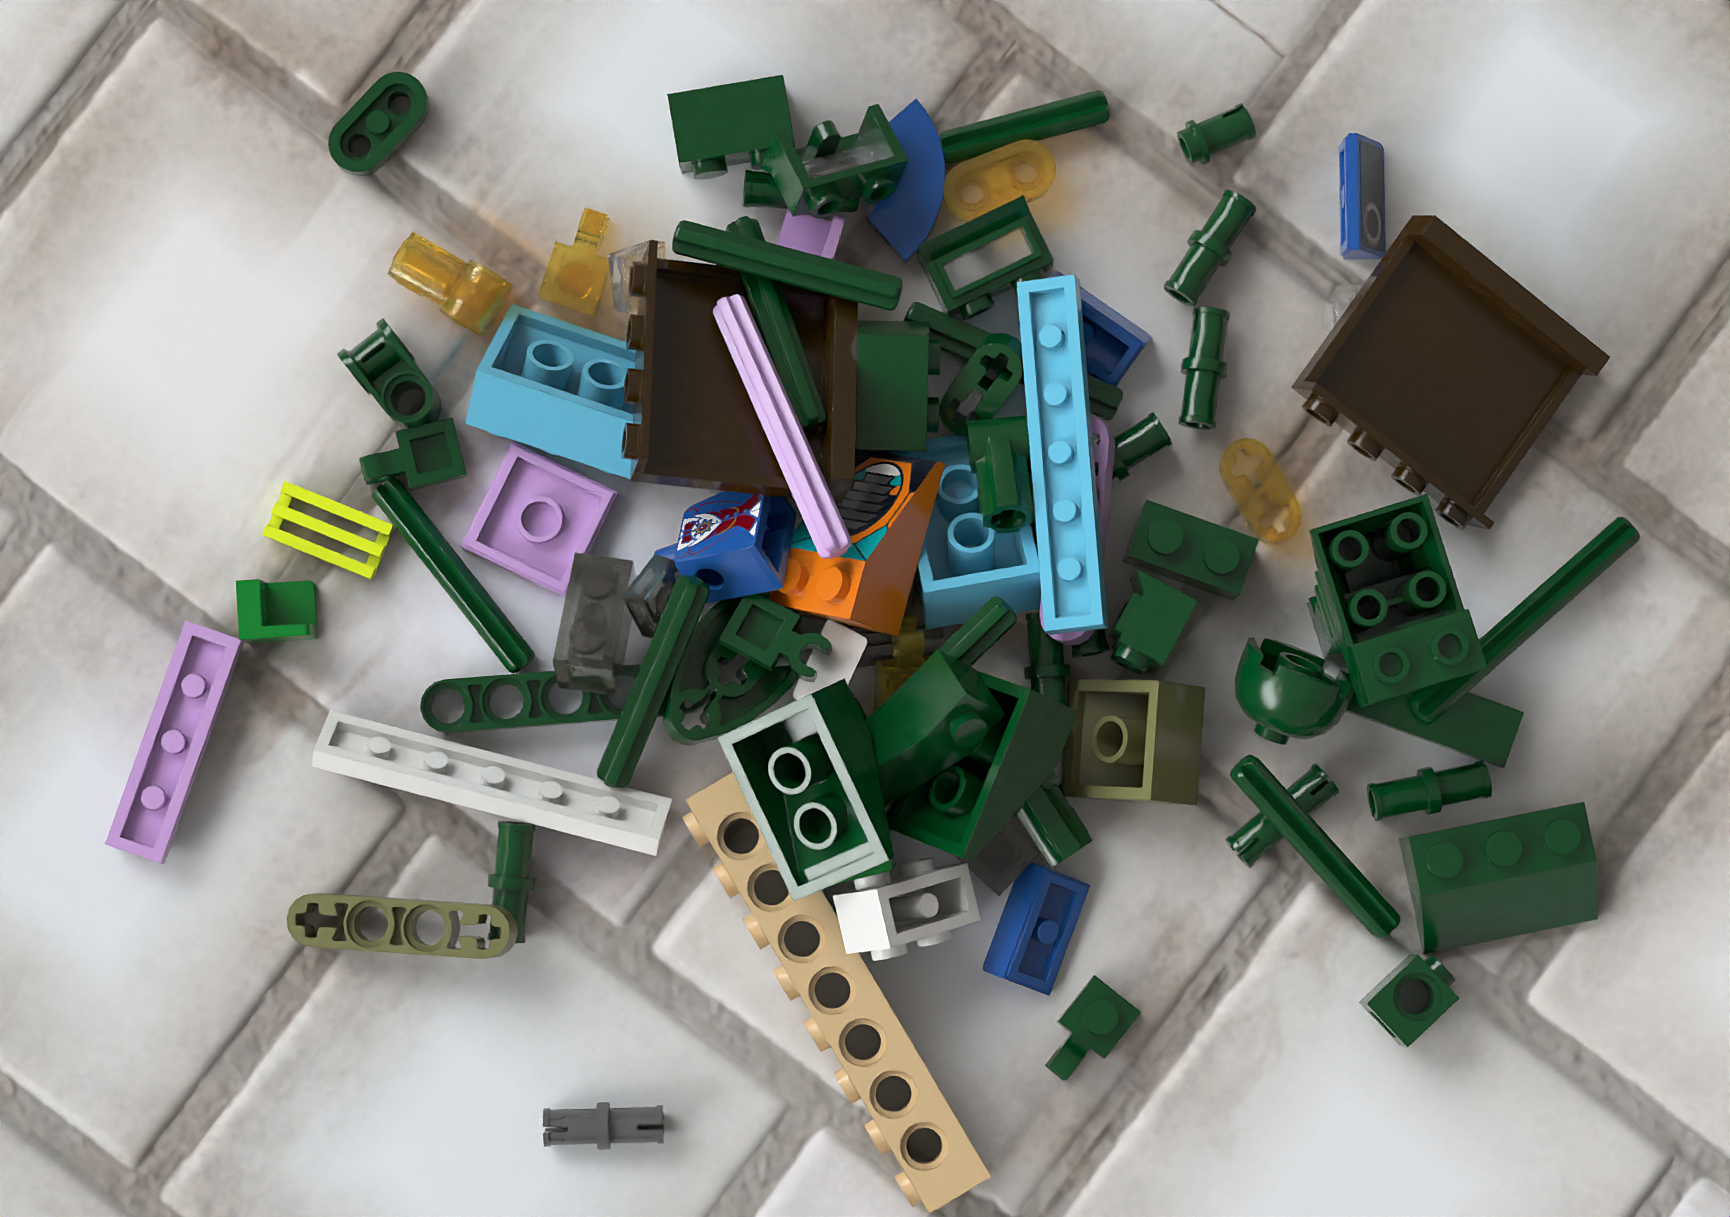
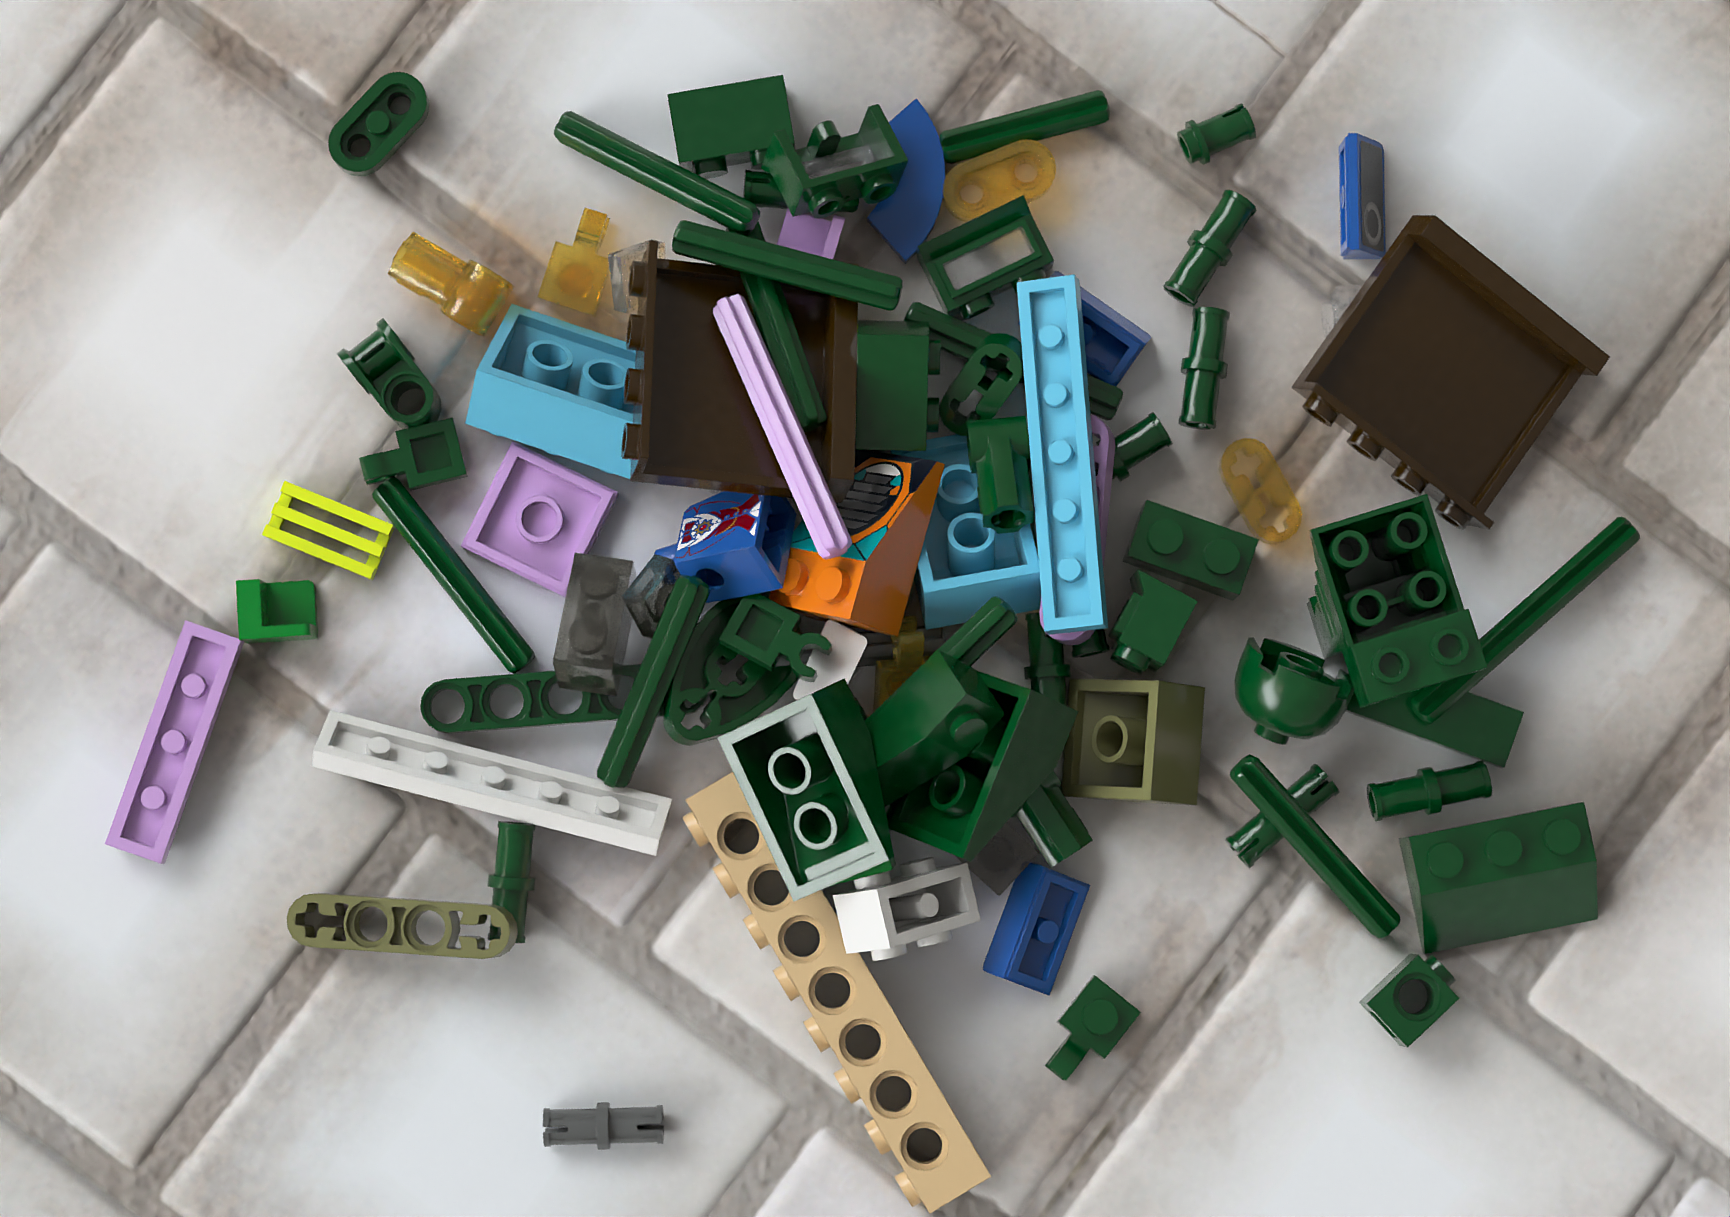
none -> dark green axle [554,111,761,236]

